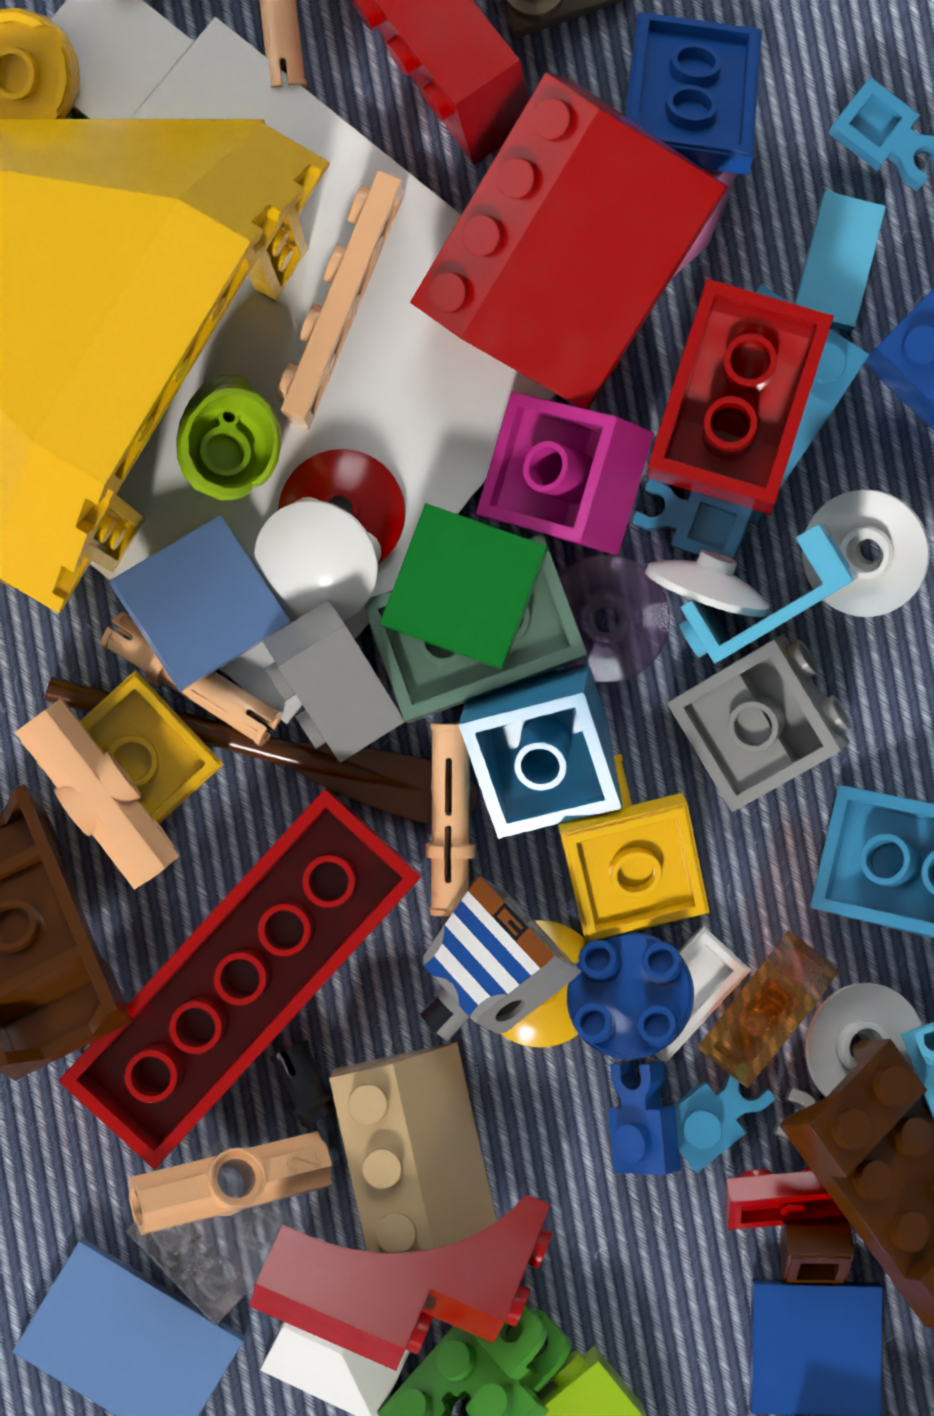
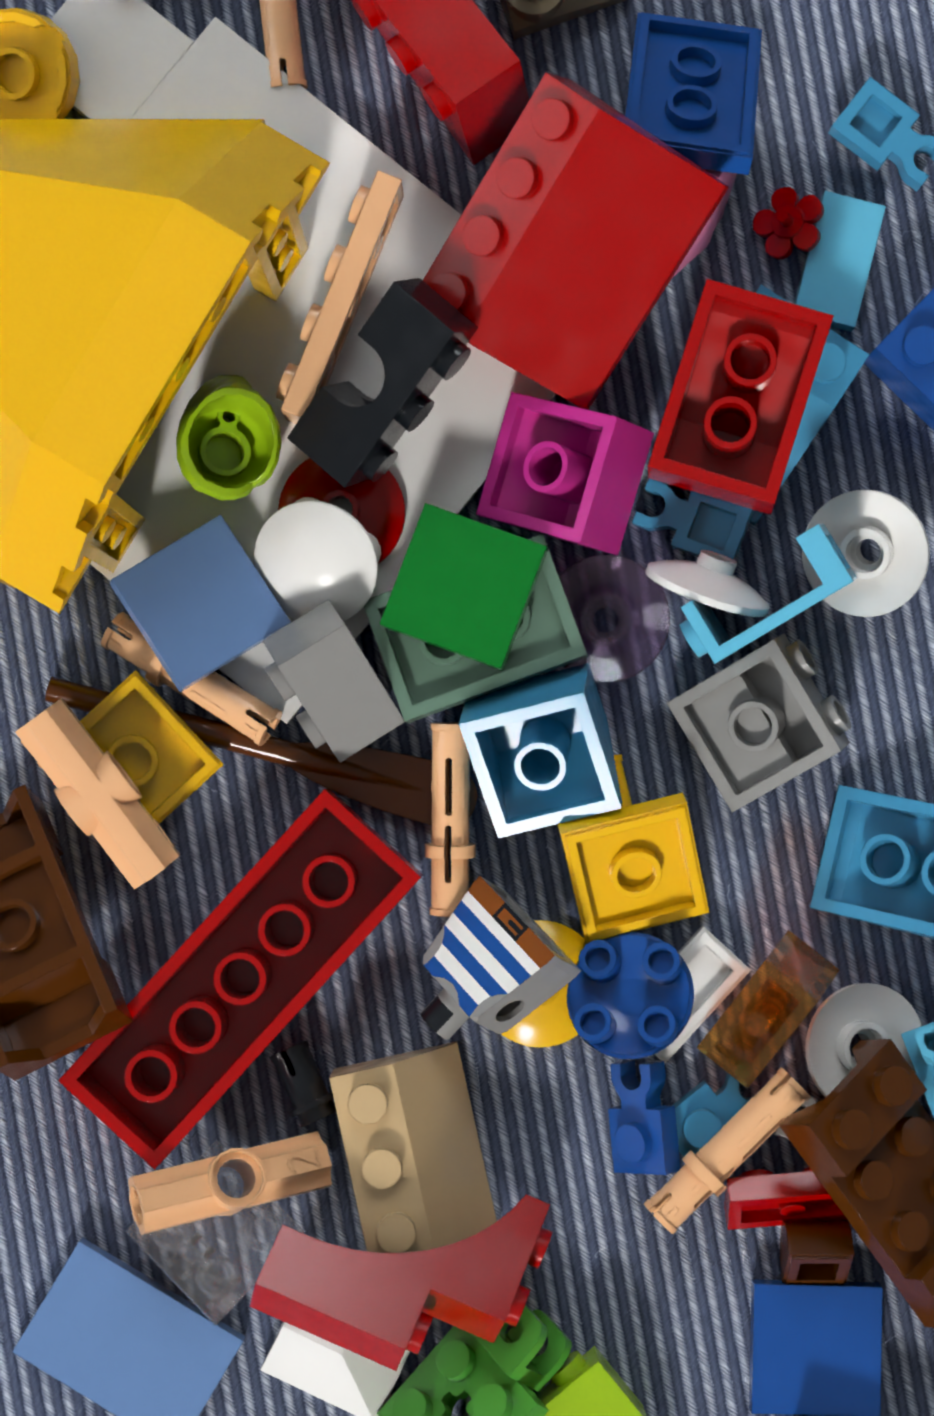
none -> black arch [287,278,478,488]
none -> light nougat pin [643,1067,811,1234]
none -> red plant [753,187,824,260]

